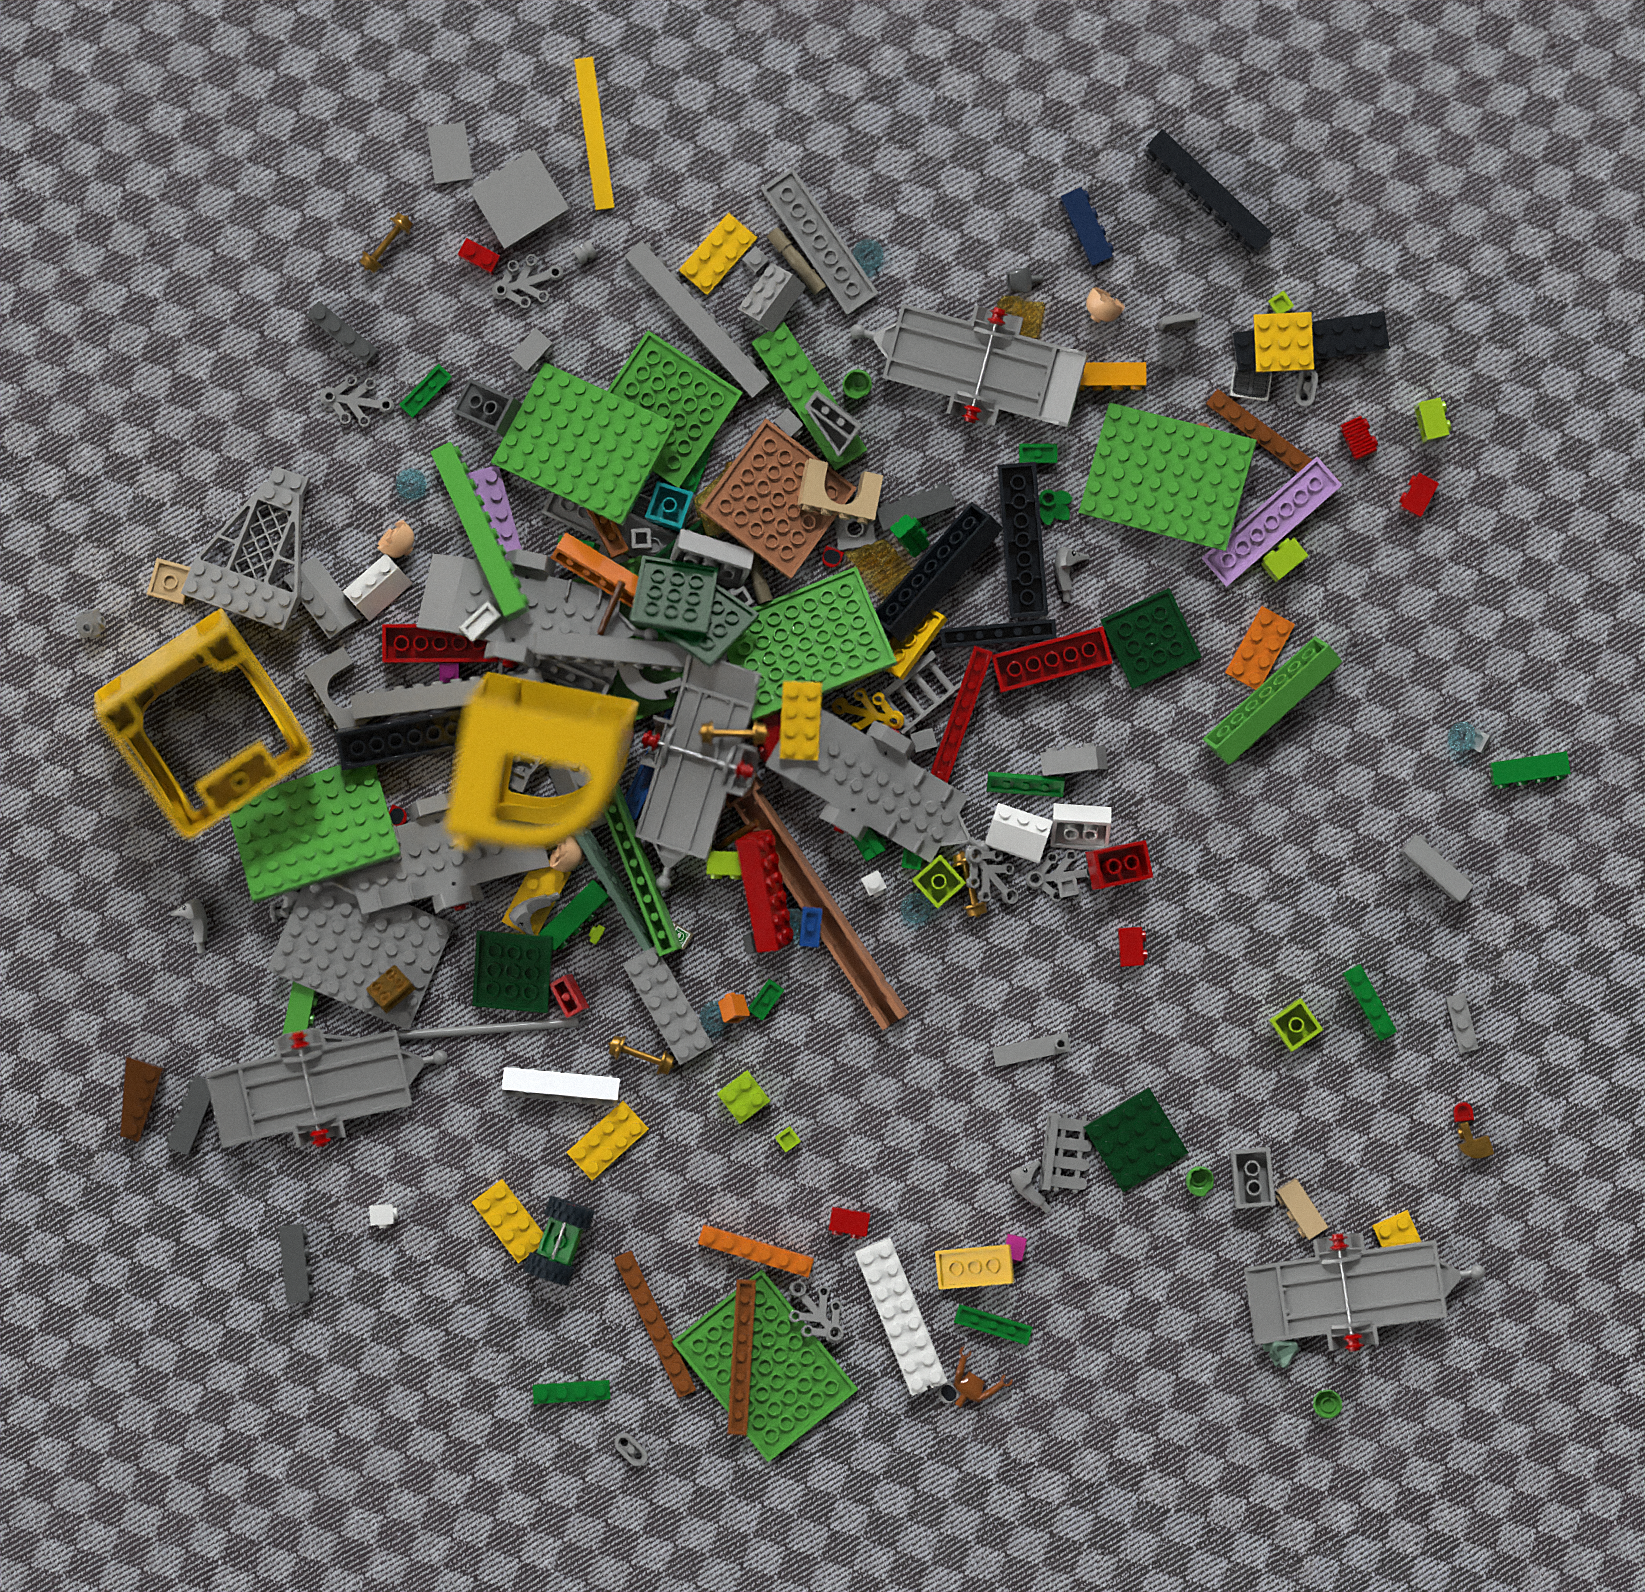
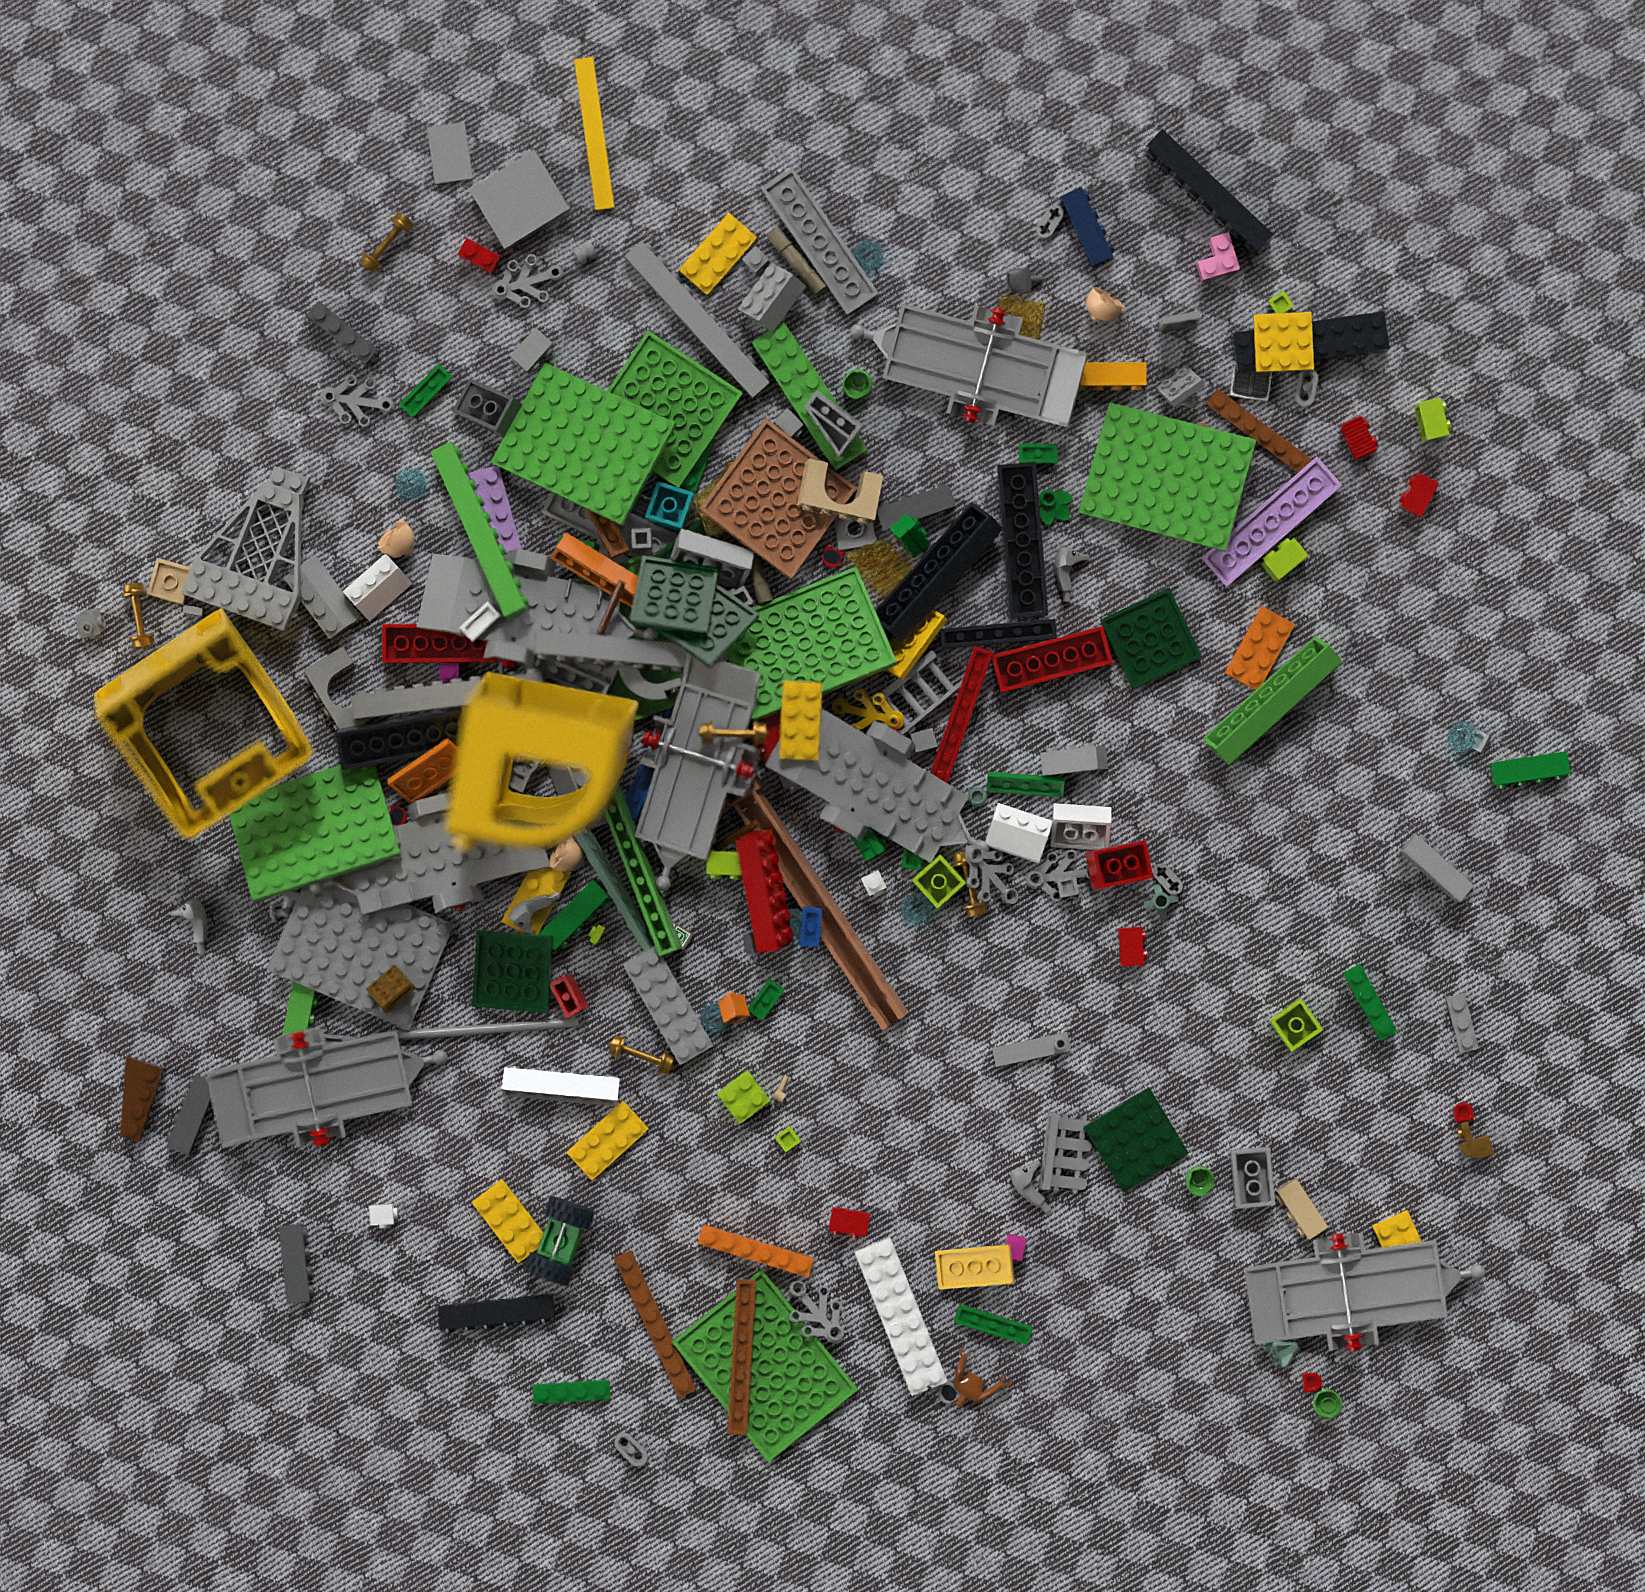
none -> pearl gold piece [121,581,155,650]
none -> light grey tile [183,605,205,617]
none -> orange plate [387,738,460,804]
none -> black brick [437,1294,556,1333]
none -> tan hand [773,1075,788,1103]
none -> sand green plate [968,787,987,806]
none -> light grey beam [1036,205,1063,239]
none -> sand green rock [1143,884,1179,921]
none -> light grey beam [1152,863,1183,895]
none -> light grey plate [1156,366,1205,408]
none -> bright pink brick [1196,232,1240,283]
none -> red tile [1302,1372,1322,1393]

